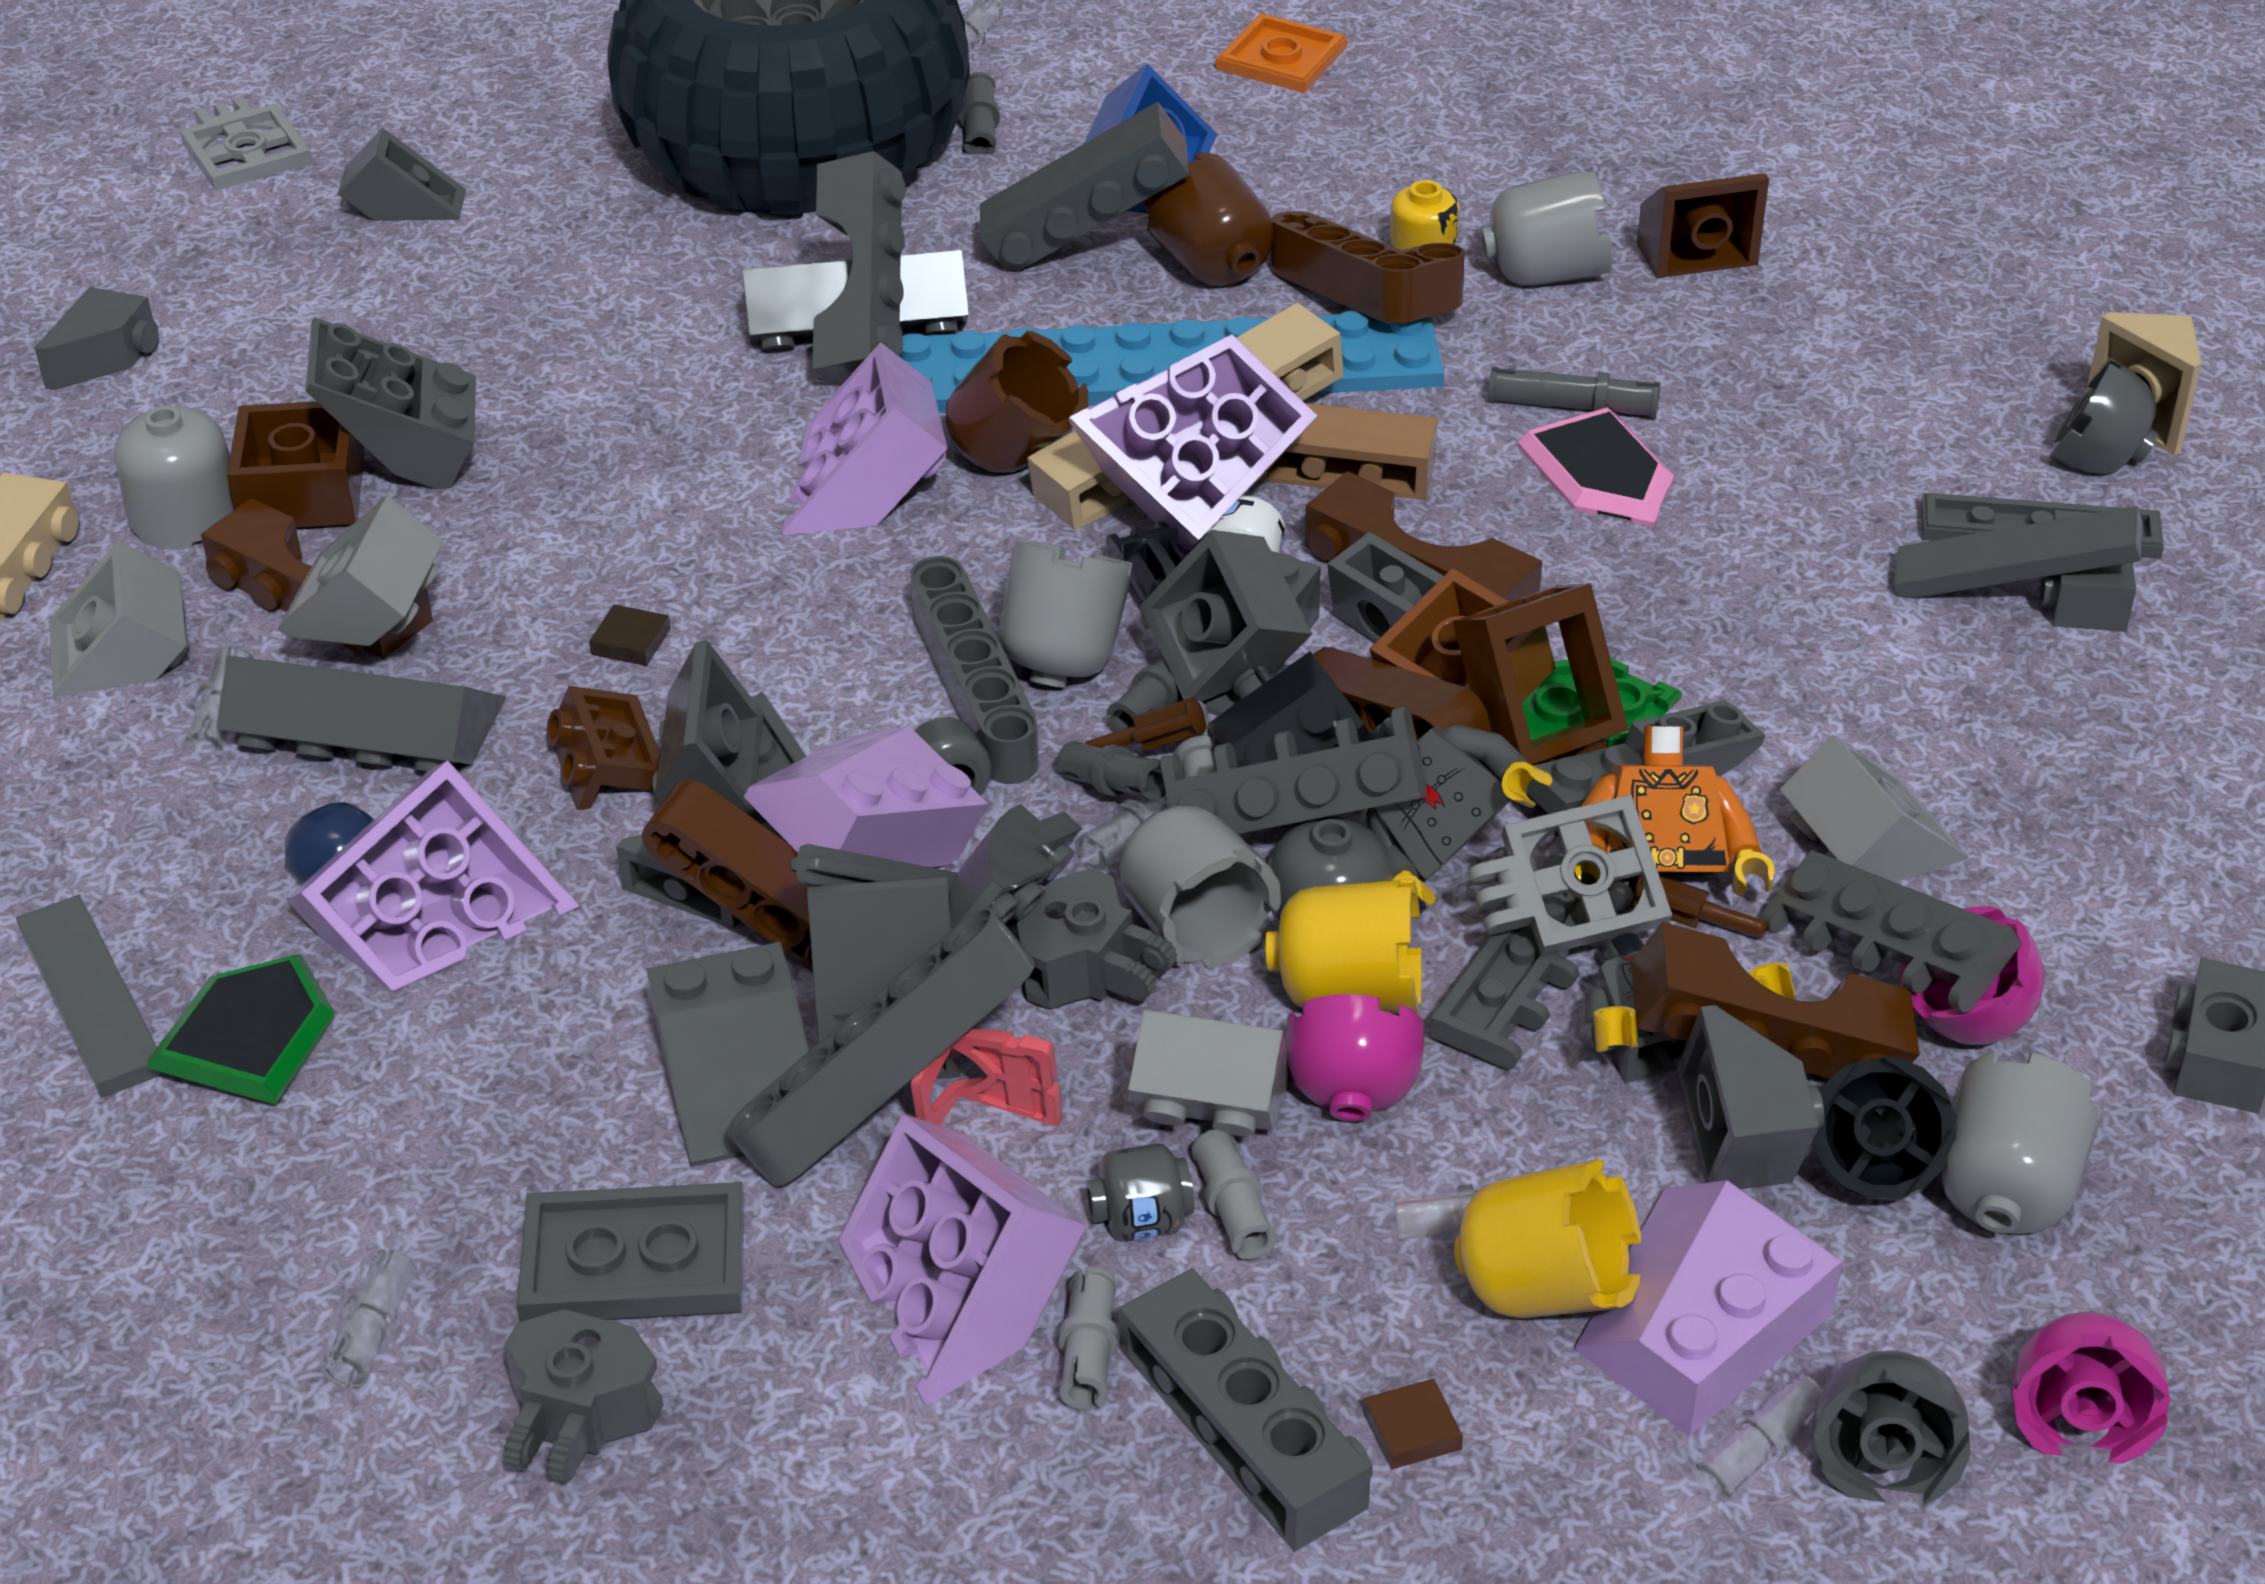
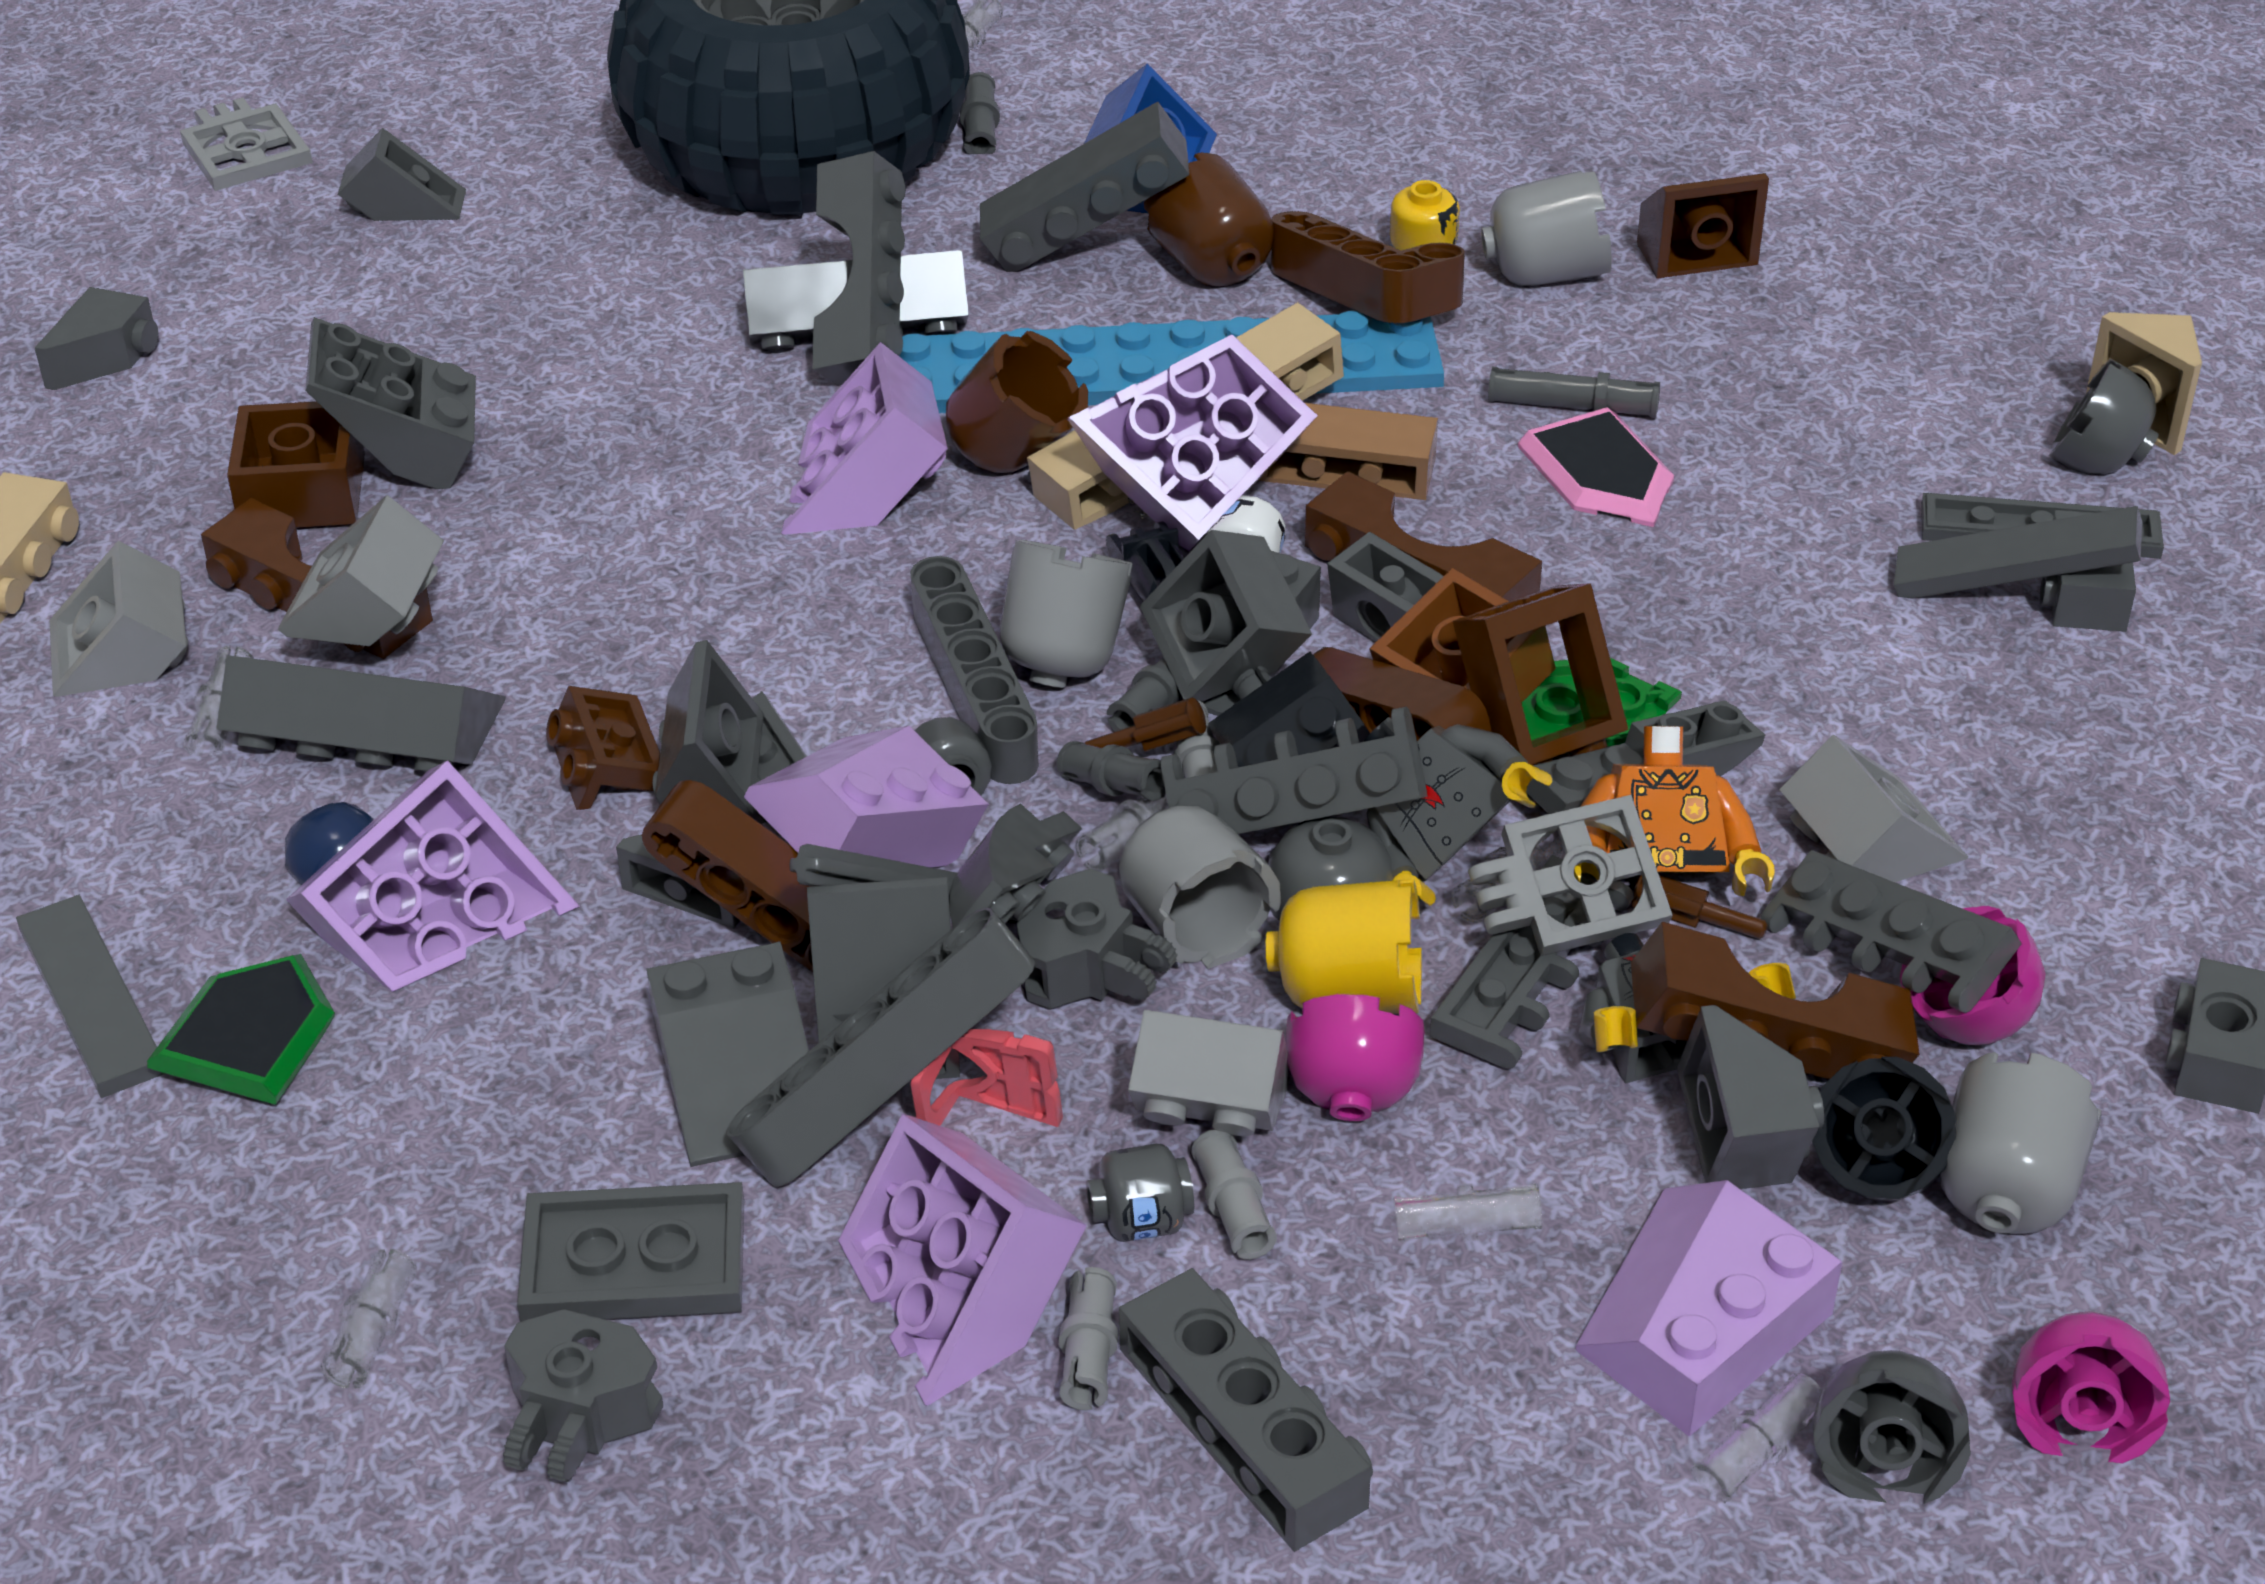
light grey cylinder [114,406,235,549] -> none
dark brown tile [589,604,671,666] -> none
orange tile [1216,13,1348,93] -> none
reddish brown tile [1363,1378,1463,1470] -> none
yellow cylinder [1454,1159,1641,1318] -> none

